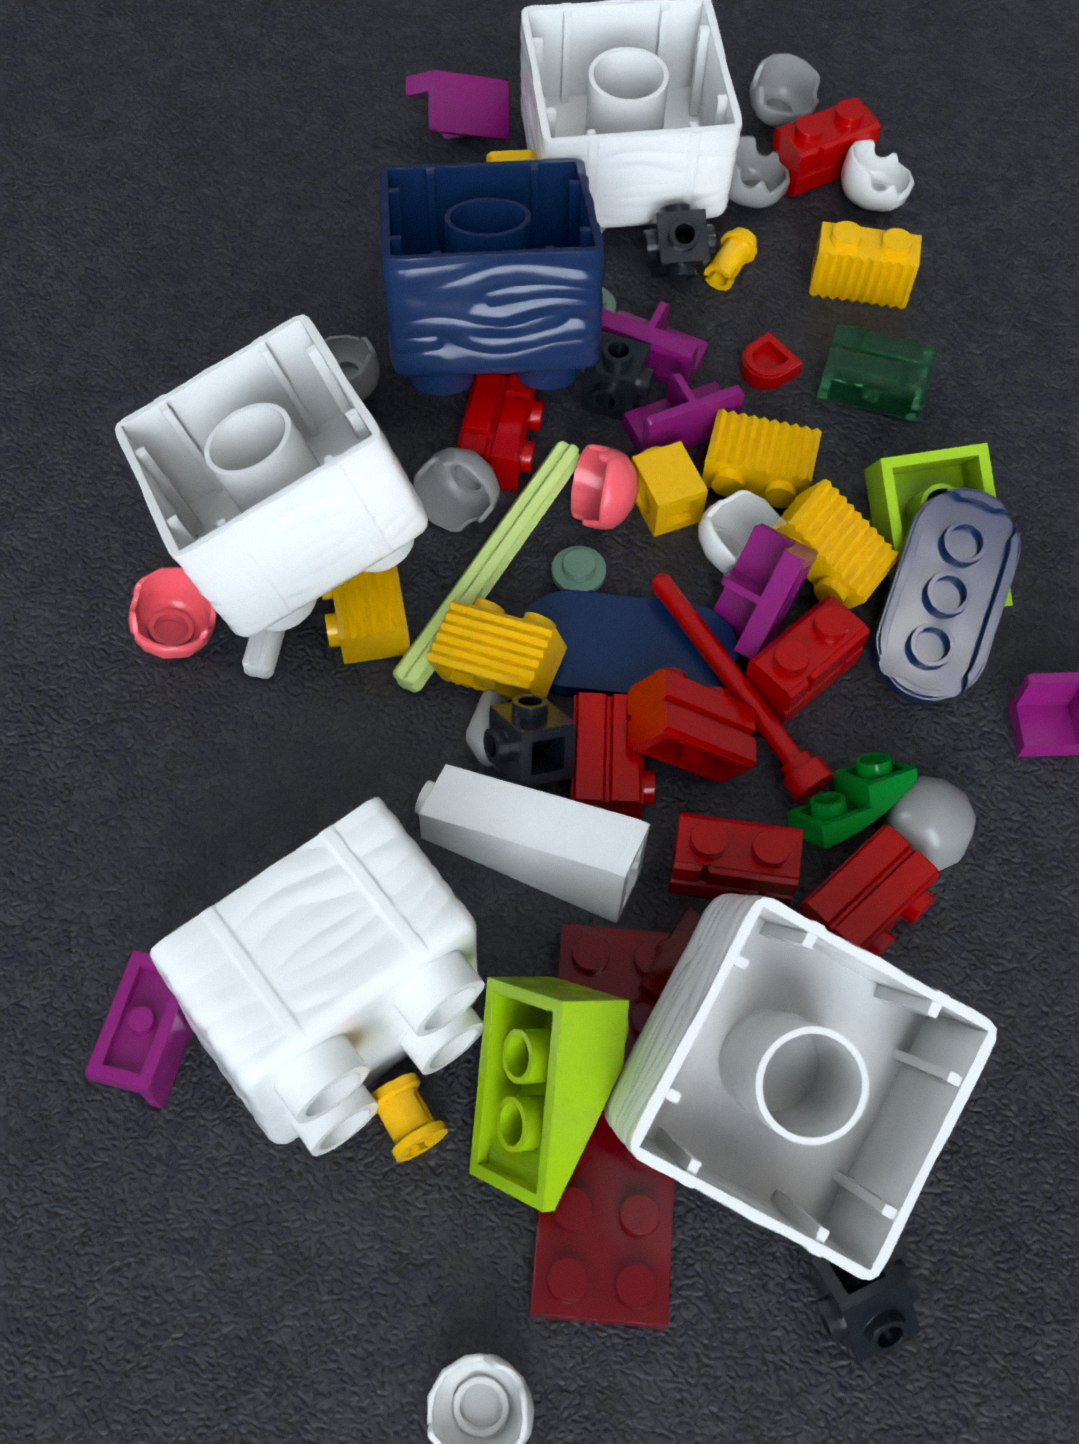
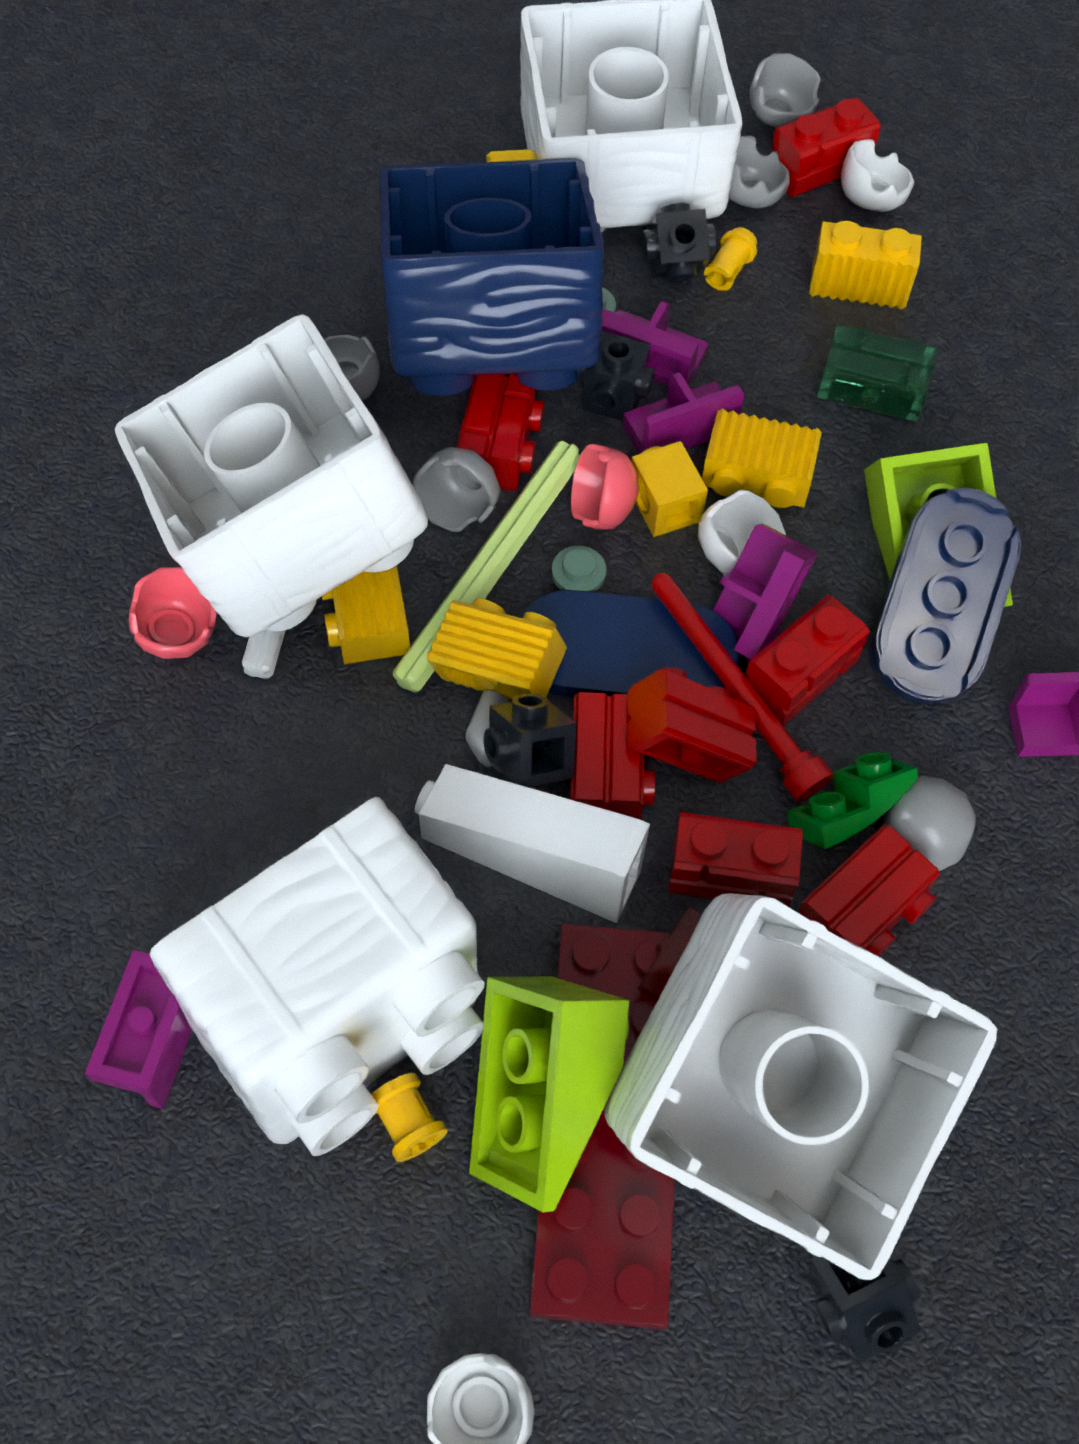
magenta panel [406,70,509,140] -> none
red tile [740,332,803,390] -> none
yellow brick [771,479,899,610] -> none

